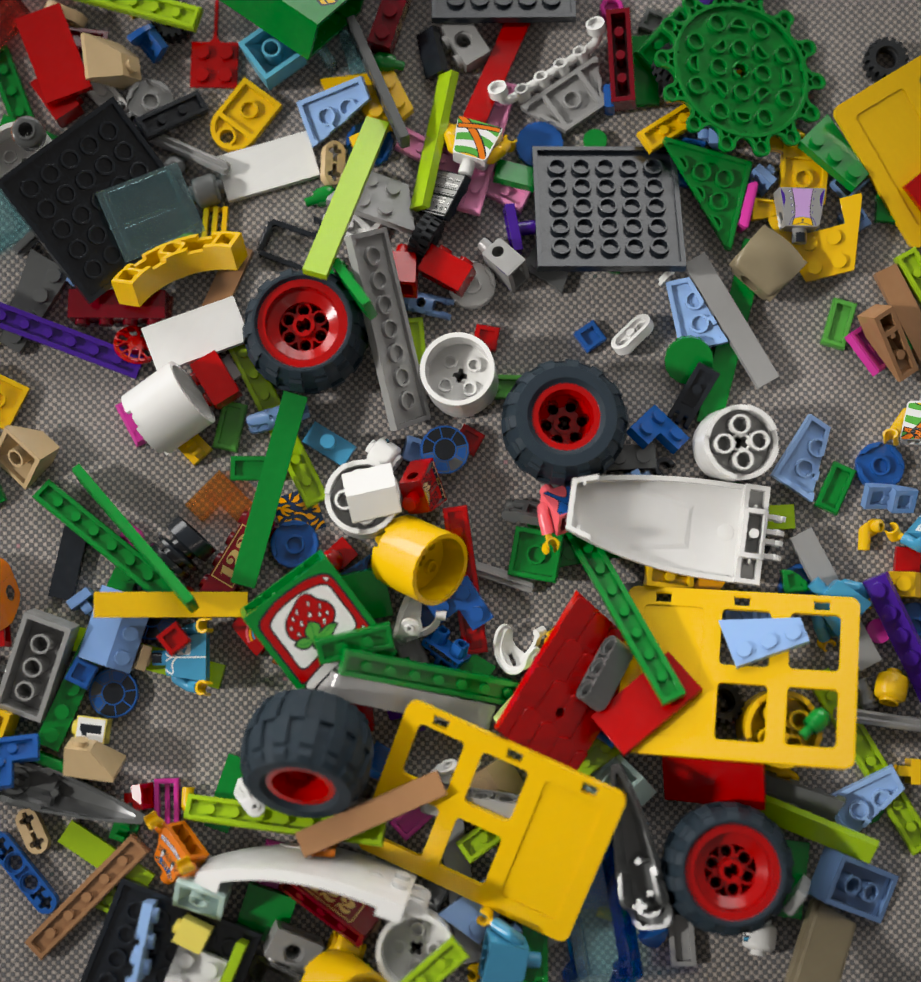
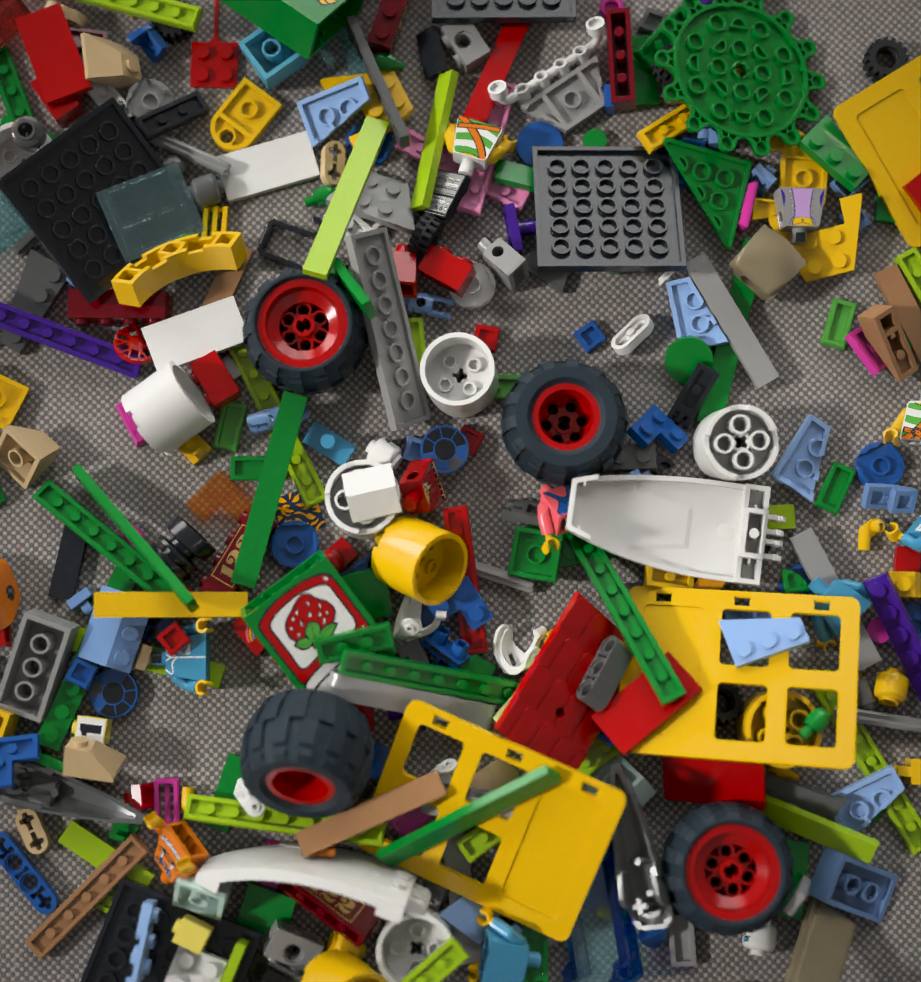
none -> green tile [376,765,561,867]

